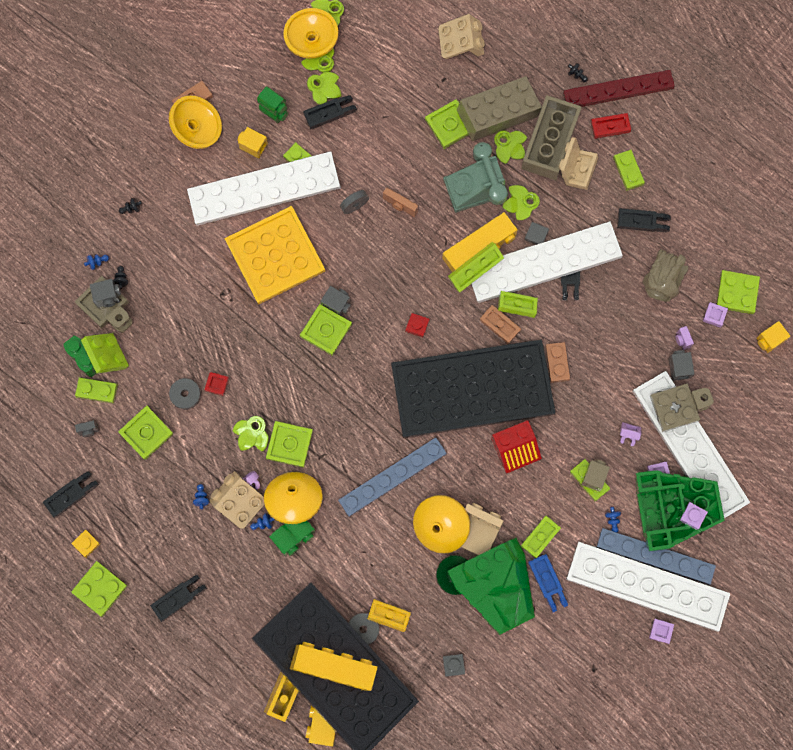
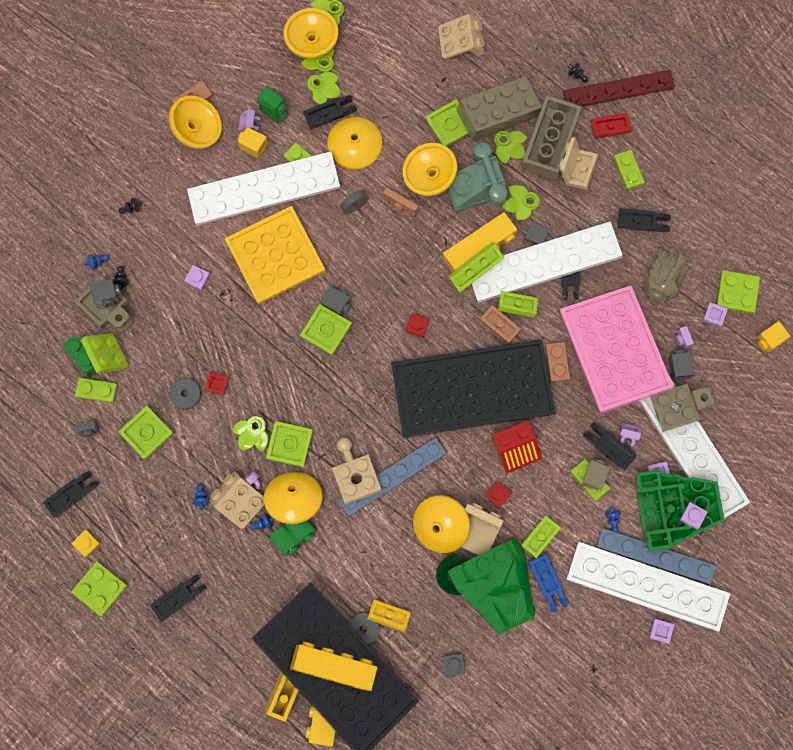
none -> lavender plate [184,265,210,291]
none -> lavender tile [238,109,261,132]
none -> yellow dish [327,117,383,170]
none -> tan plate [332,437,382,505]
none -> yellow dish [403,143,458,196]
none -> red plate [484,481,512,509]
none -> bright pink plate [560,285,674,414]
none -> black hinge [583,423,637,471]

